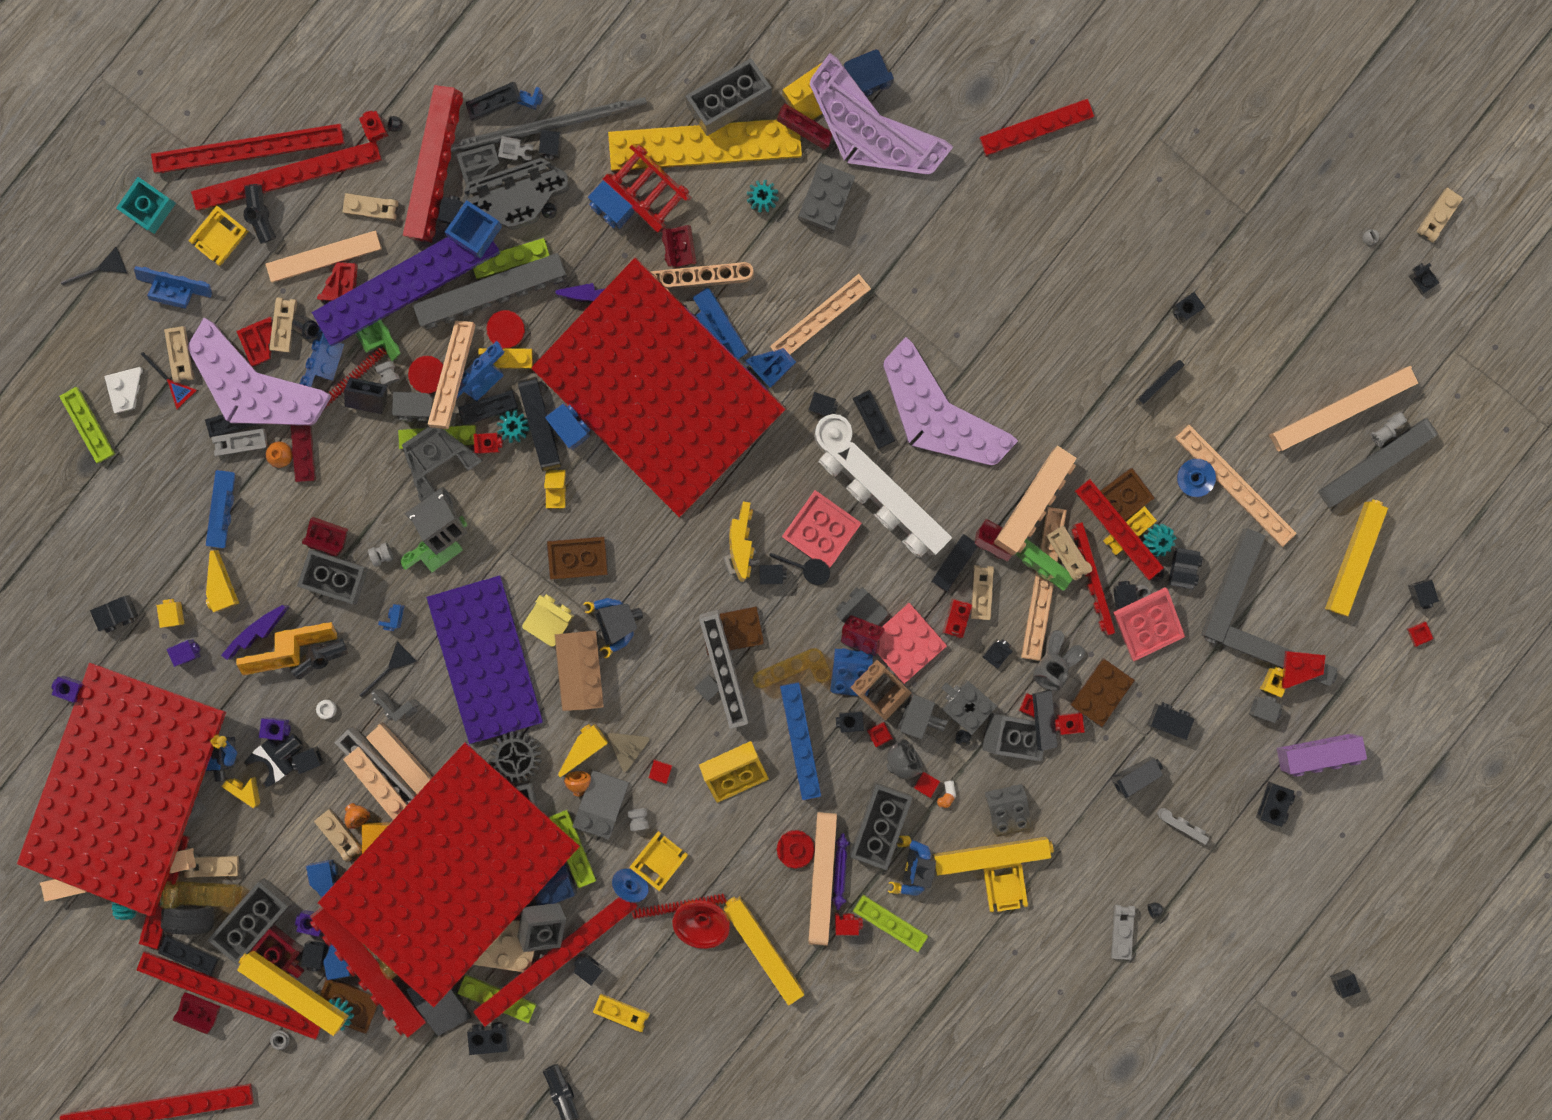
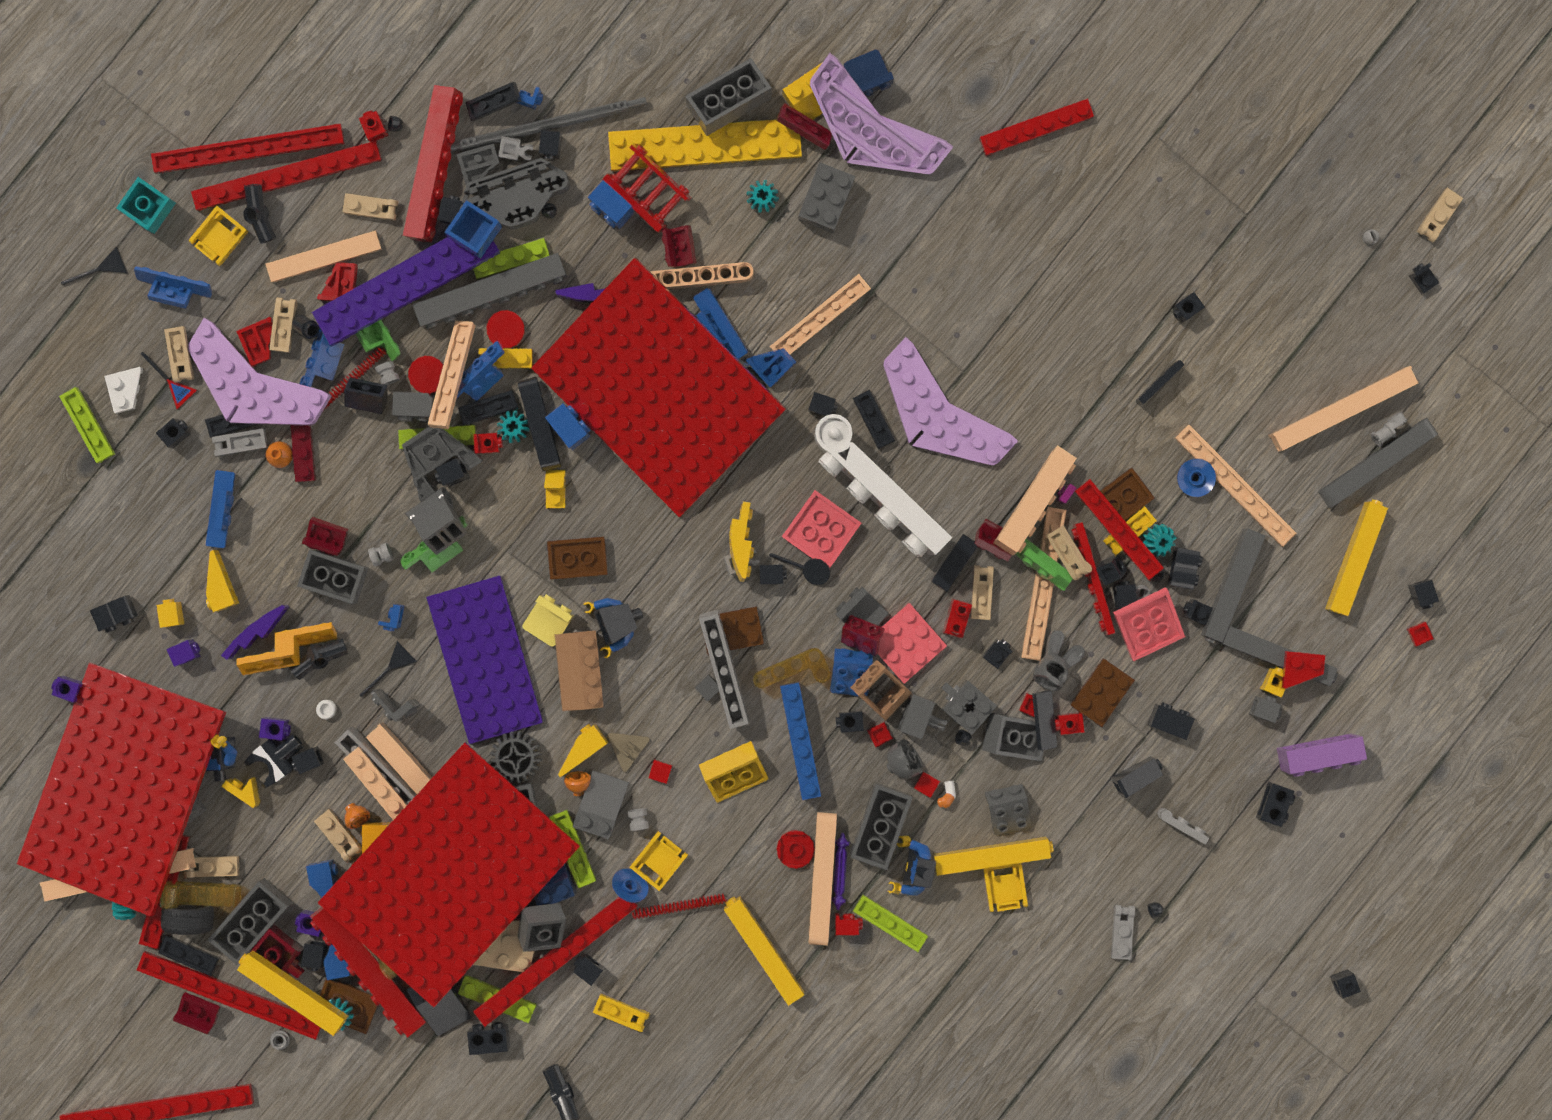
red dish [672,900,730,949] -> none
none -> black brick [156,418,191,449]
none -> black brick [435,459,470,487]
none -> magenta plate [1057,484,1076,504]
none -> black brick [1096,554,1128,585]
none -> black bracket [1183,599,1213,625]

